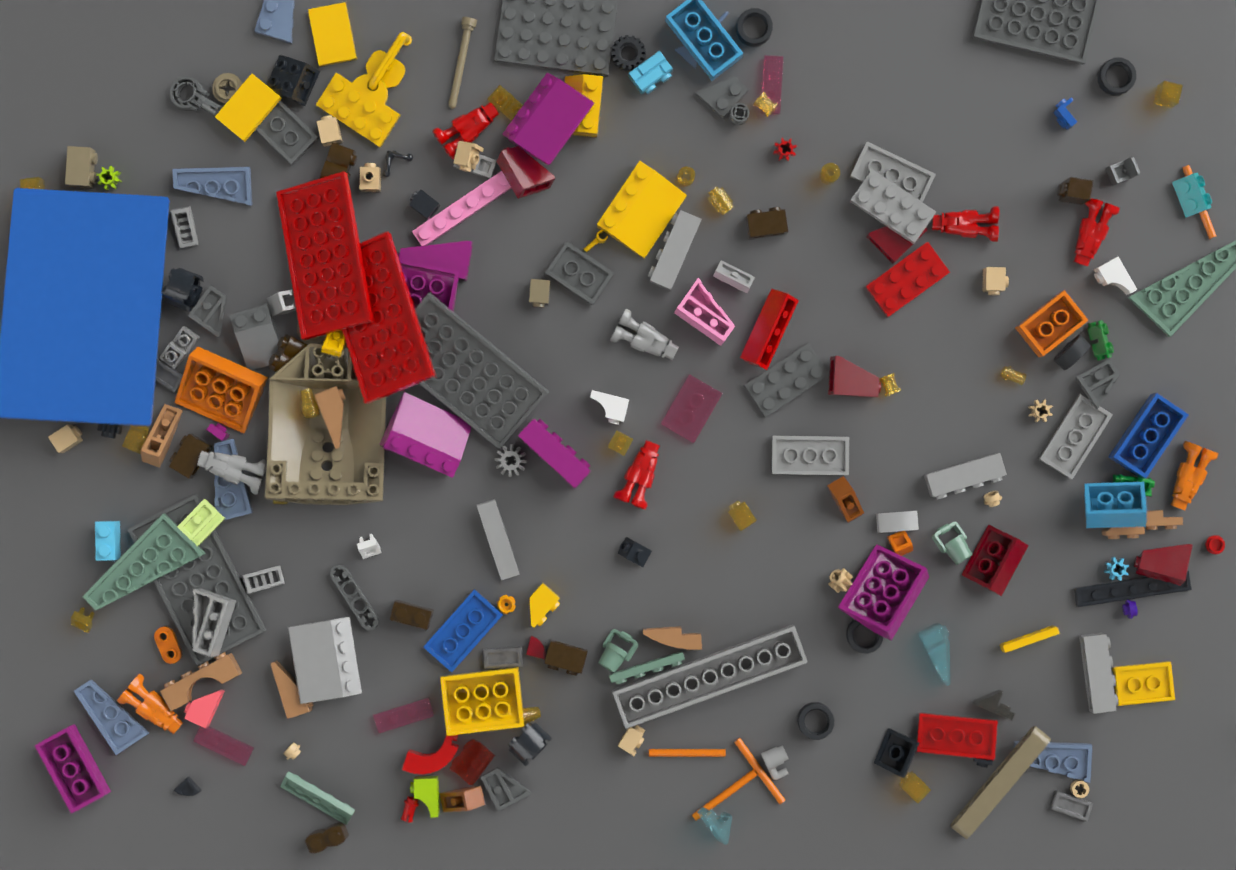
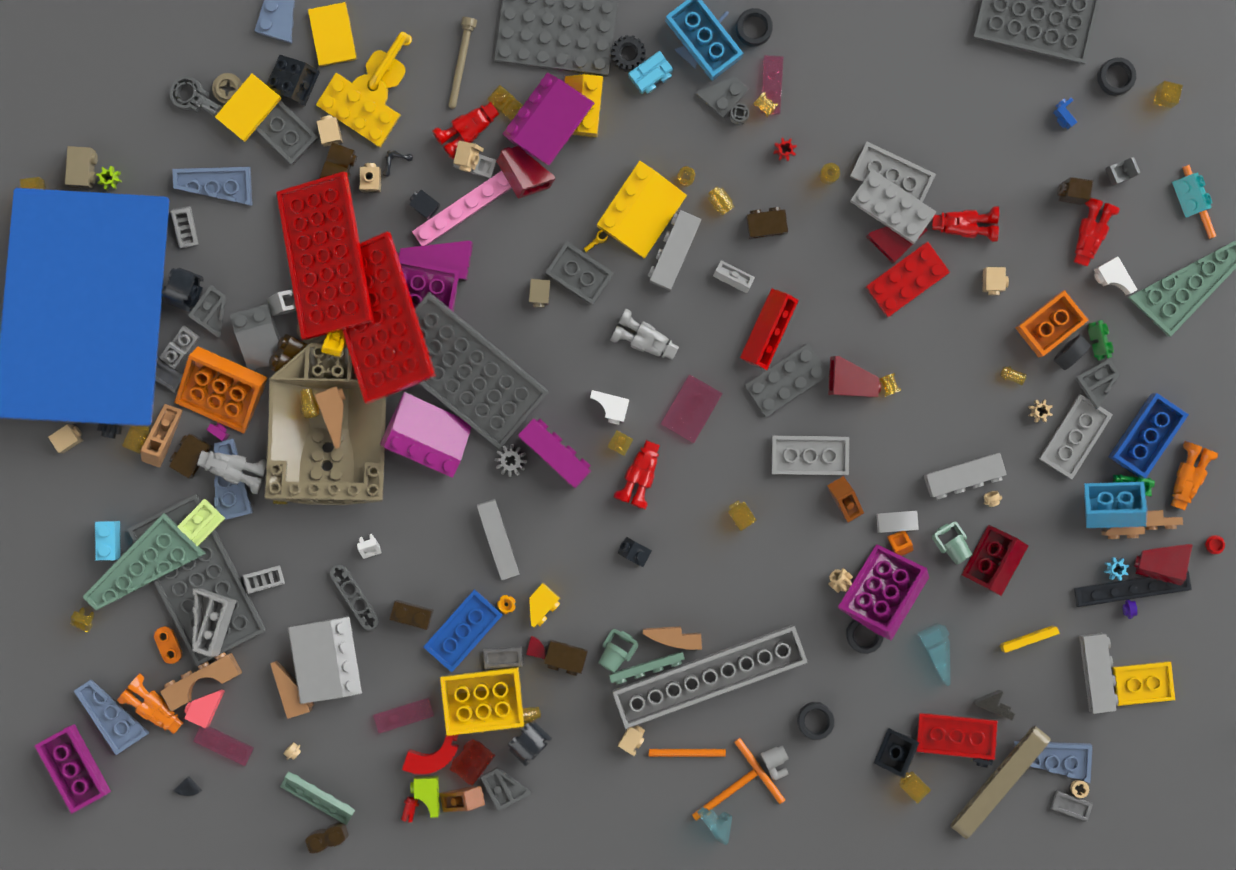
bright pink wedge [674,278,735,346] -> none

